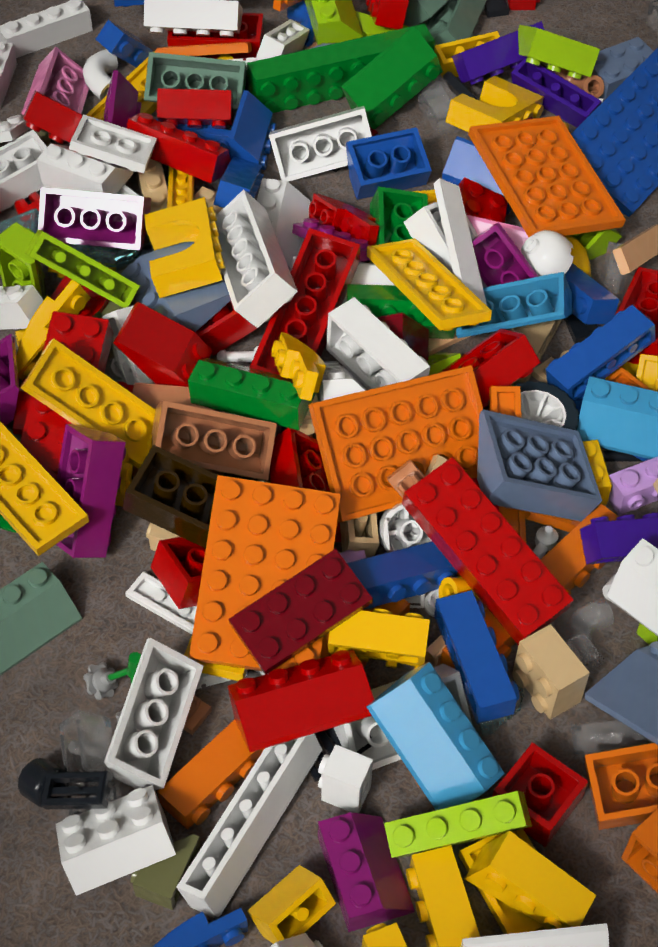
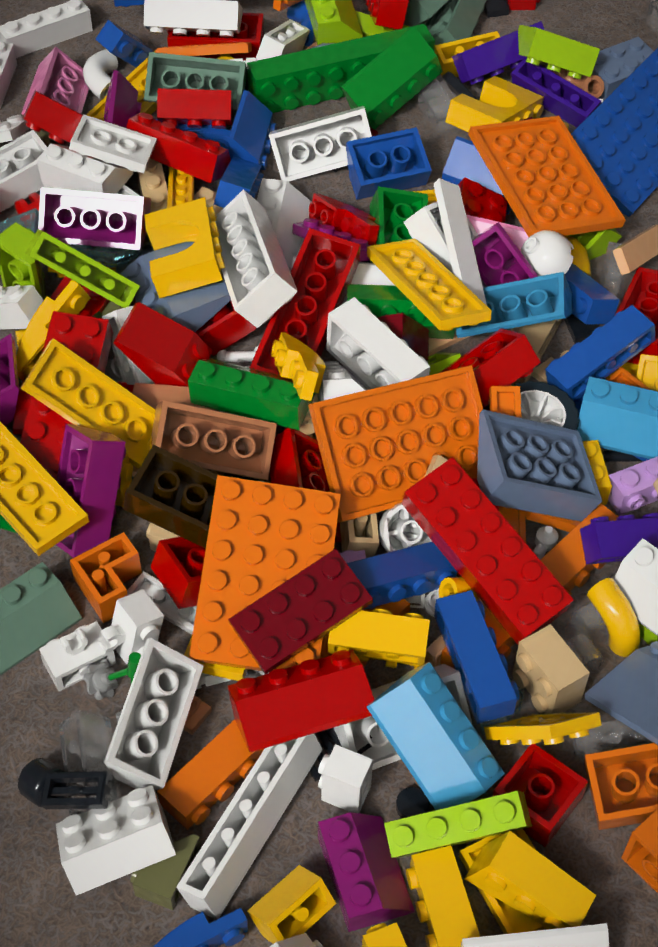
nougat tile [387,459,425,498] -> none
none -> white brick [39,621,116,691]
none -> orange brick [70,532,142,623]
none -> white brick [99,589,164,666]
none -> black tile [396,787,430,819]
none -> yellow plate [484,712,602,745]
none -> yellow cylinder [587,578,640,657]

